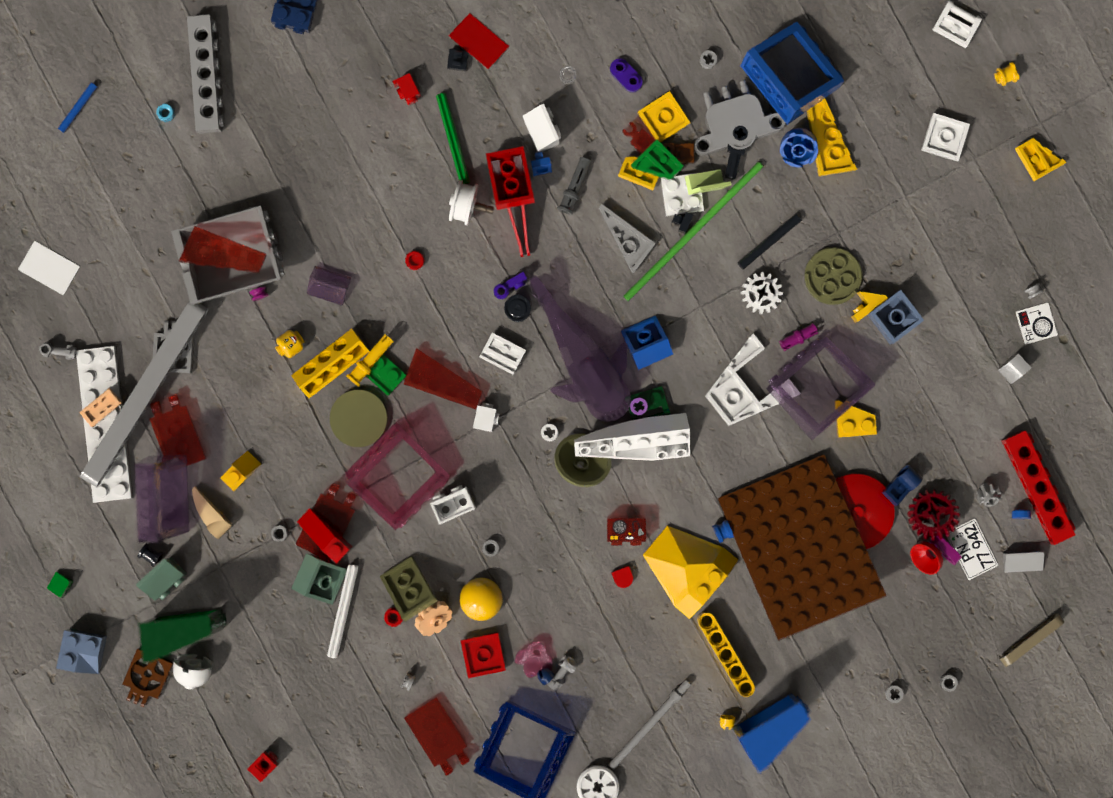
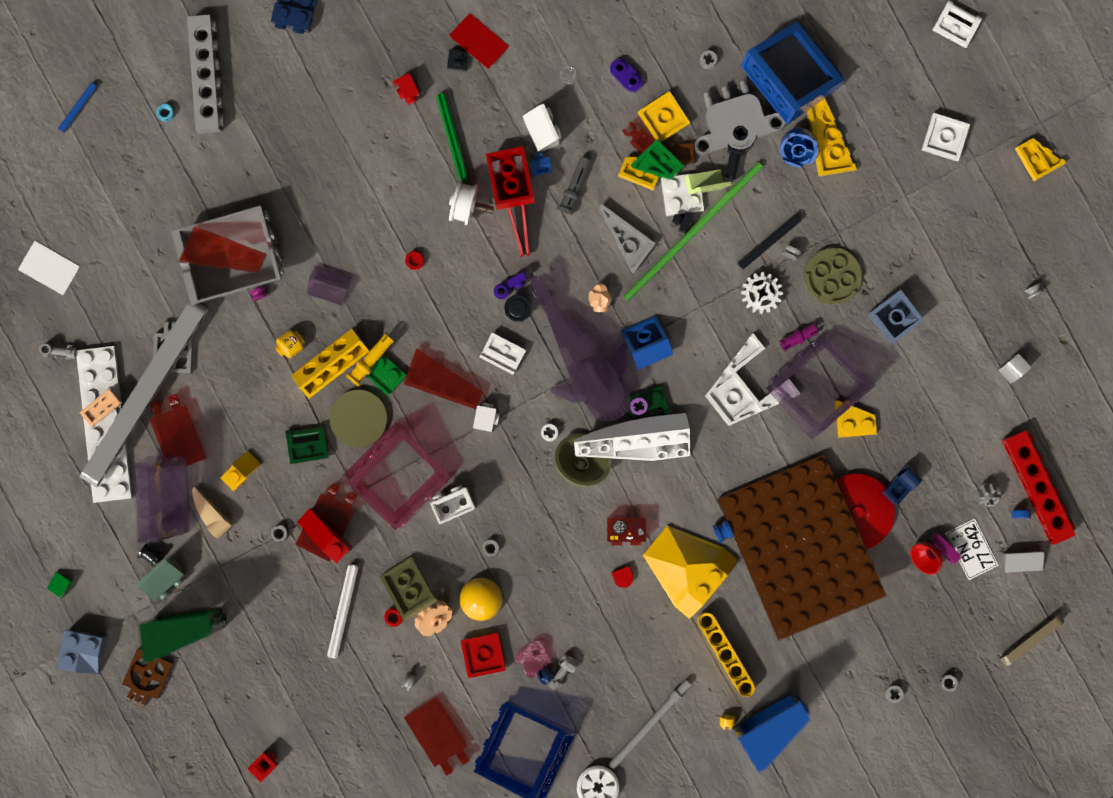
white cylinder [173,654,213,689] -> none
sand green slope [291,553,347,605] -> none
yellow slope [851,292,889,323] -> none
dark red gear [907,489,960,541] -> none
yellow brick [994,62,1020,86] -> none
white sticker [1016,303,1058,344] -> none
none -> dark green plate [285,424,329,464]
none -> light nougat rock [589,283,612,312]
none -> light grey bush [782,245,801,261]

